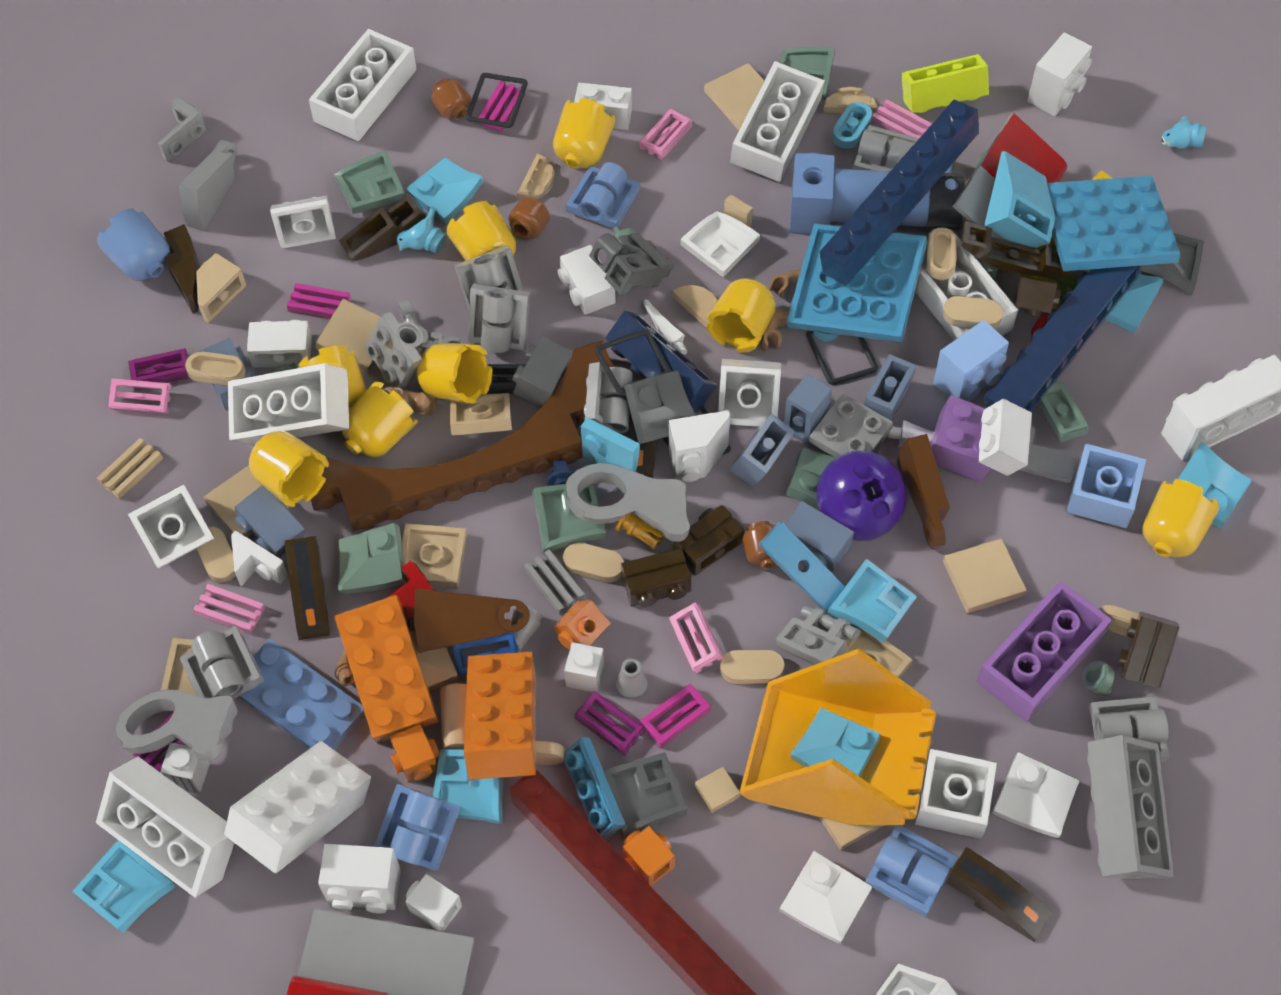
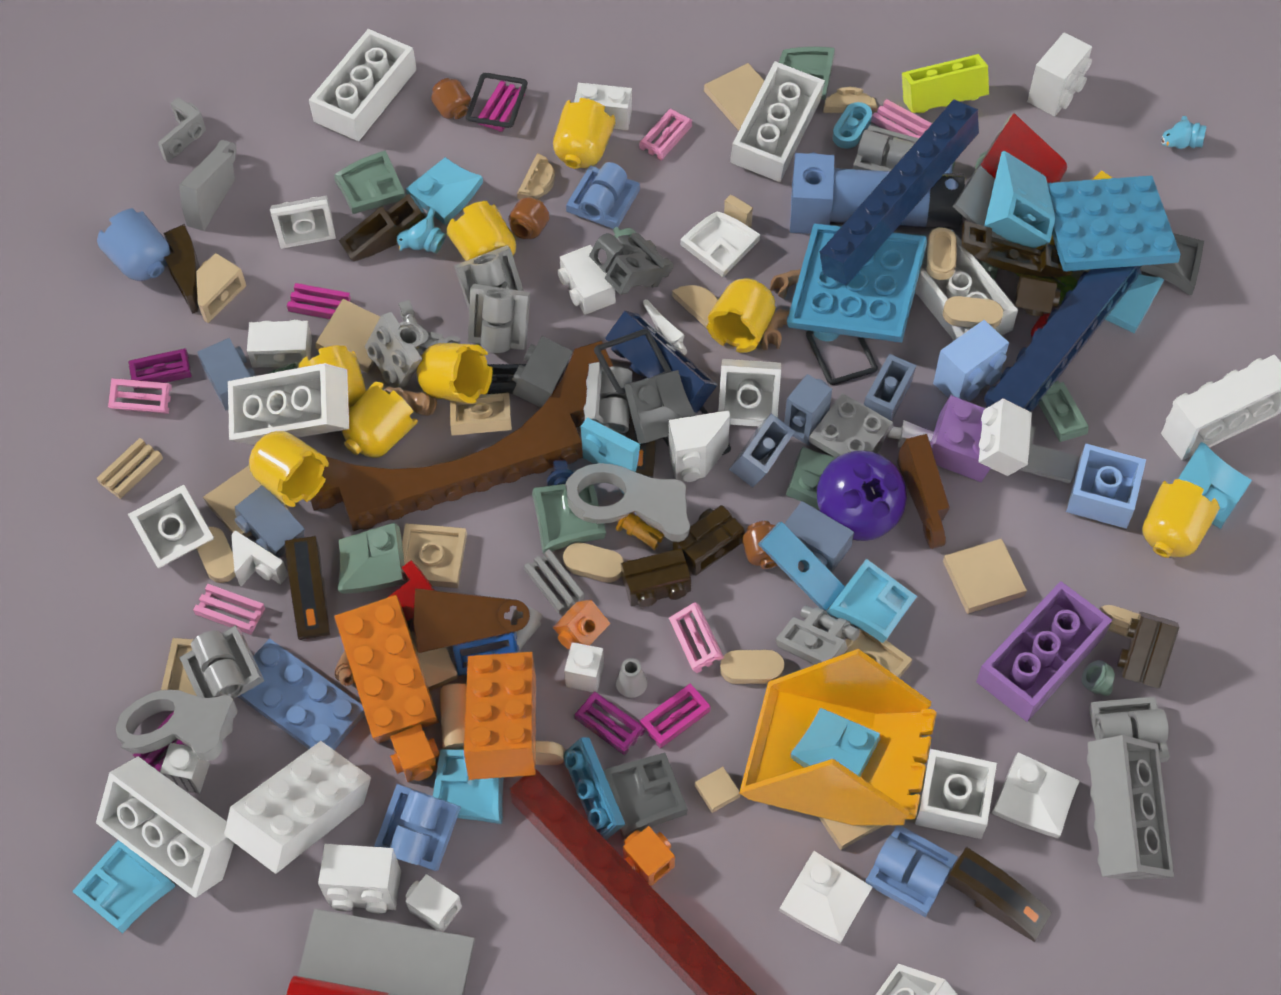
tan tile [185,352,246,386] -> none

